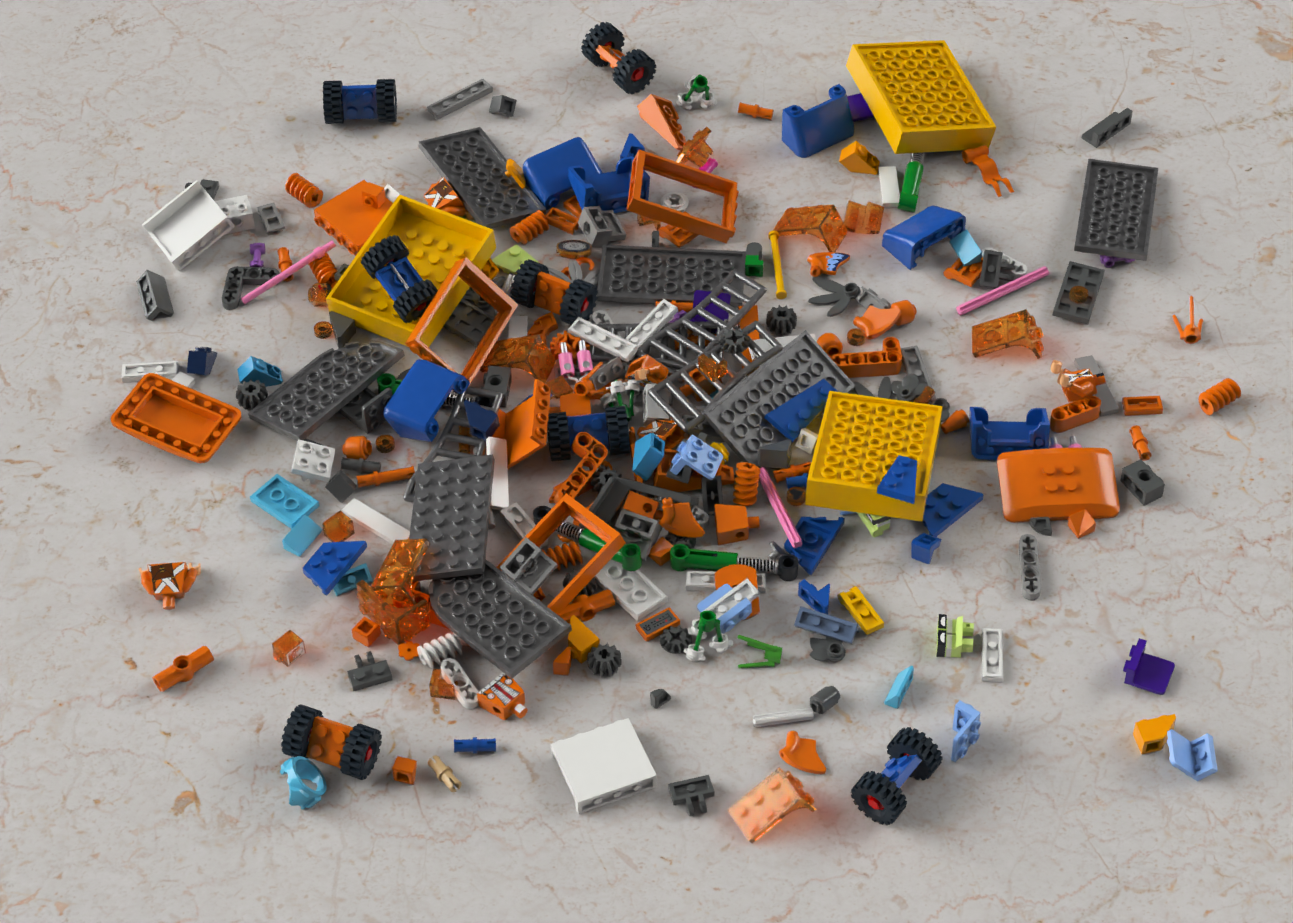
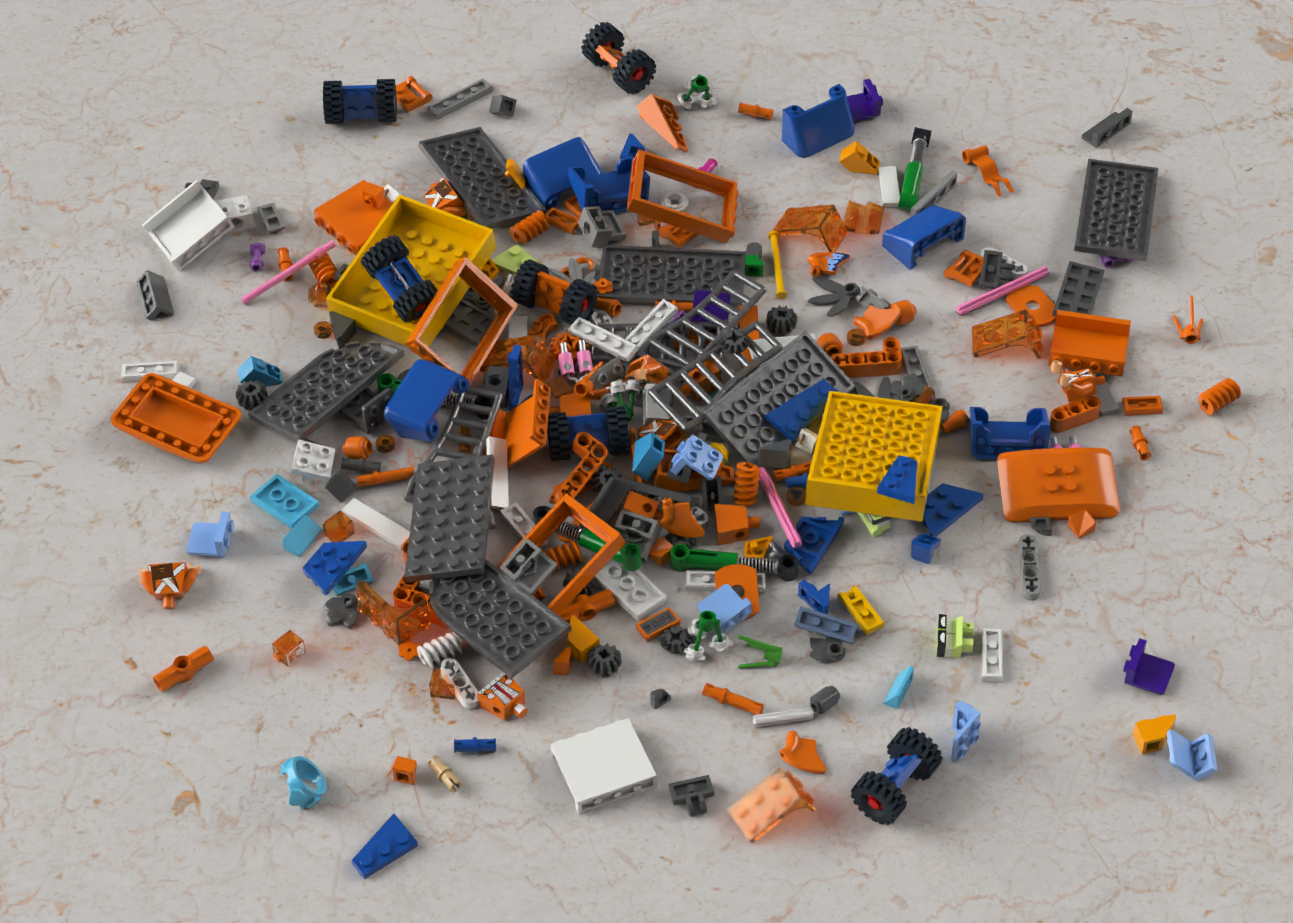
dark blue slope [187,347,217,375] -> none
dark grey beam [222,266,280,310] -> none
black plate [281,704,382,780] -> none
orange piece [285,173,323,208] -> none
dark grey hinge [347,651,393,691] -> none
orange slope [352,617,381,647] -> none
clear orange bracket [370,539,430,614] -> none
dark blue slope [464,400,500,441] -> none
tile [556,240,592,259] -> none
clear orange plate [676,127,713,167] -> none
clear orange bracket [698,354,728,382] -> none
white tile [702,578,760,630] -> none
yellow container [846,40,996,154] -> none
medium azure slope [949,229,982,266] -> none
clear orange tile [1069,286,1088,303] -> none
dark grey brick [1120,459,1165,506] -> none
none -> light blue bracket [187,512,234,557]
none -> dark grey plate [323,594,358,629]
none -> blue wing [352,813,418,879]
none -> orange plate [396,76,433,113]
none -> blue wing [507,345,524,411]
none -> orange plant [594,278,613,295]
none -> orange cone [595,297,622,317]
none -> orange pin [702,683,764,715]
none -> light orange piece [744,536,773,560]
none -> light grey tile [910,170,958,218]
none -> orange piece [1006,285,1056,327]
none -> orange panel [1048,310,1131,377]

